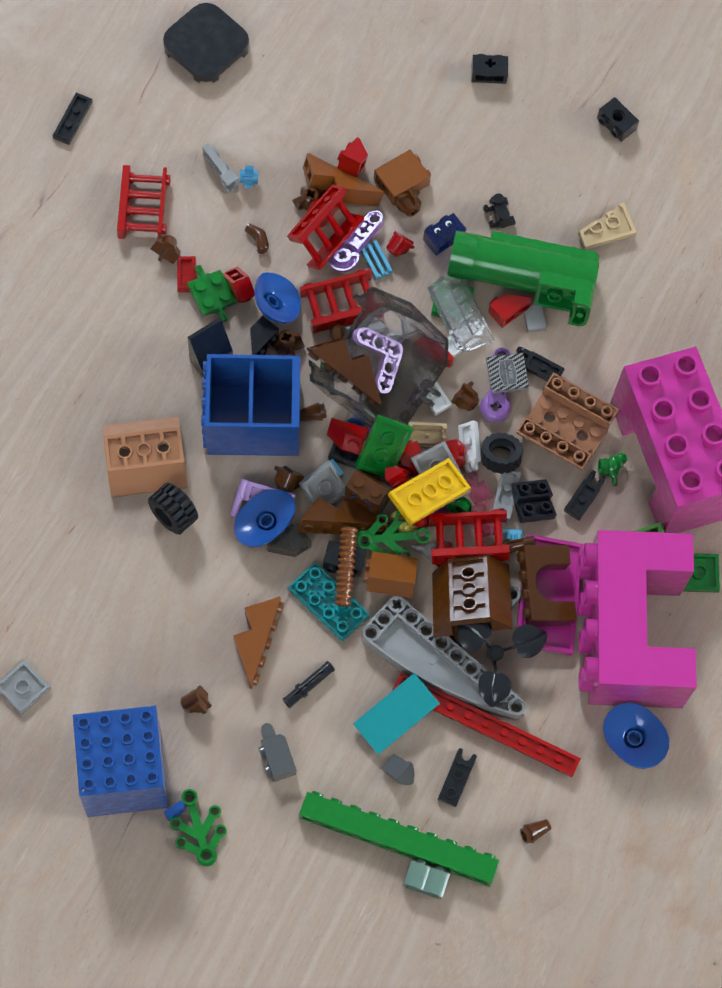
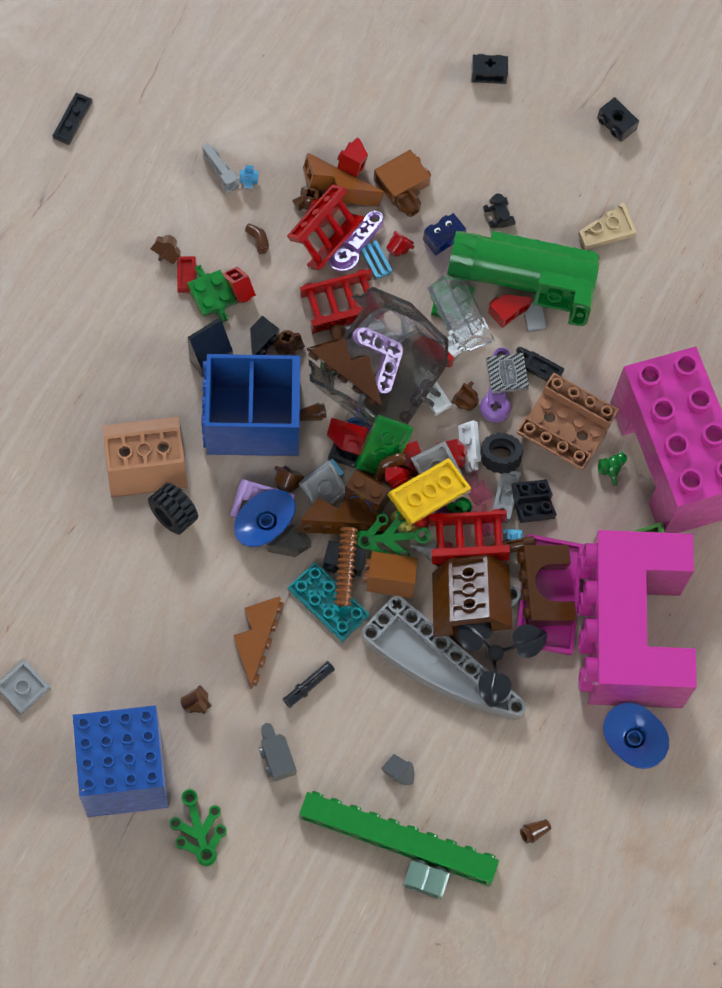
red fence [117,165,171,239] -> none
black tile [163,3,249,83] -> none
blue tile [164,800,185,821] -> none
blue hat [255,272,301,324] -> none
teal tile [353,673,440,755] -> none
red plate [392,672,581,777] -> none
tan hinge [407,422,447,448] -> none
black plate [437,748,477,807] -> none
black hinge [564,470,607,521] -> none
green tile [683,553,720,593] -> none
none -> reddish brown arm [375,452,406,481]

